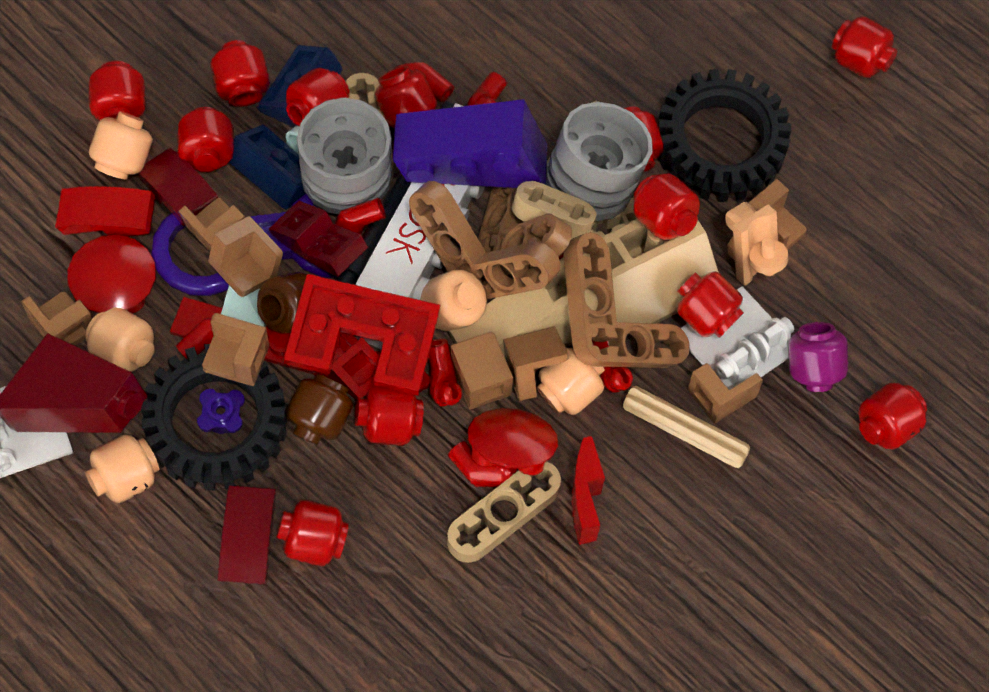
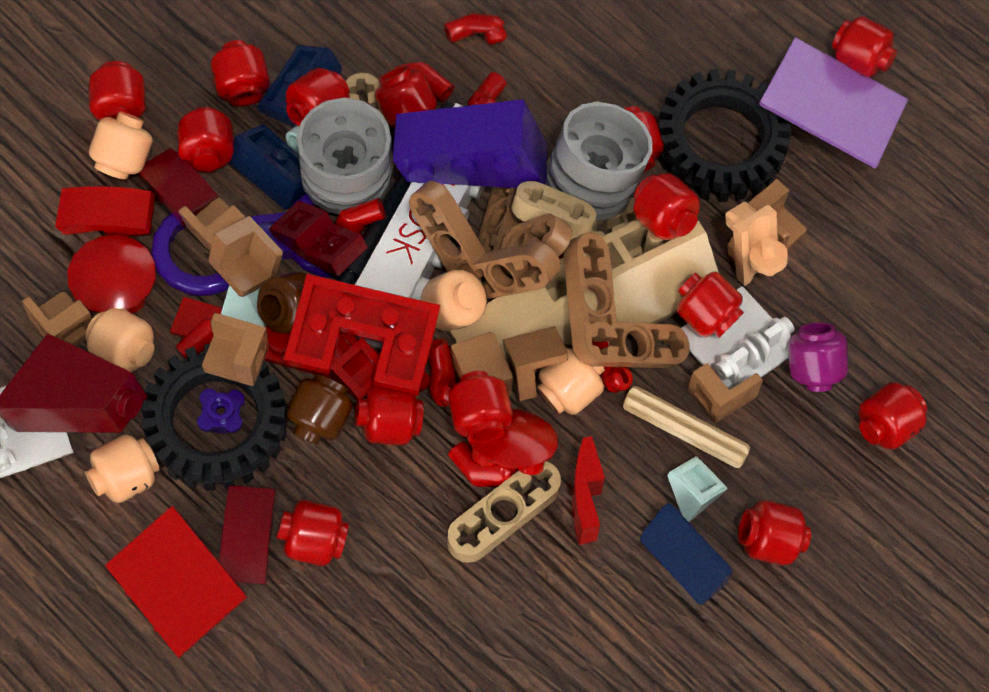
none -> red window [105,506,248,658]
none -> red arm [444,13,507,45]
none -> red head [448,371,513,443]
none -> dark blue slope [640,502,733,605]
none -> light aqua slope [667,456,728,522]
none -> red head [738,500,811,566]
none -> medium lavender piece [758,37,908,169]

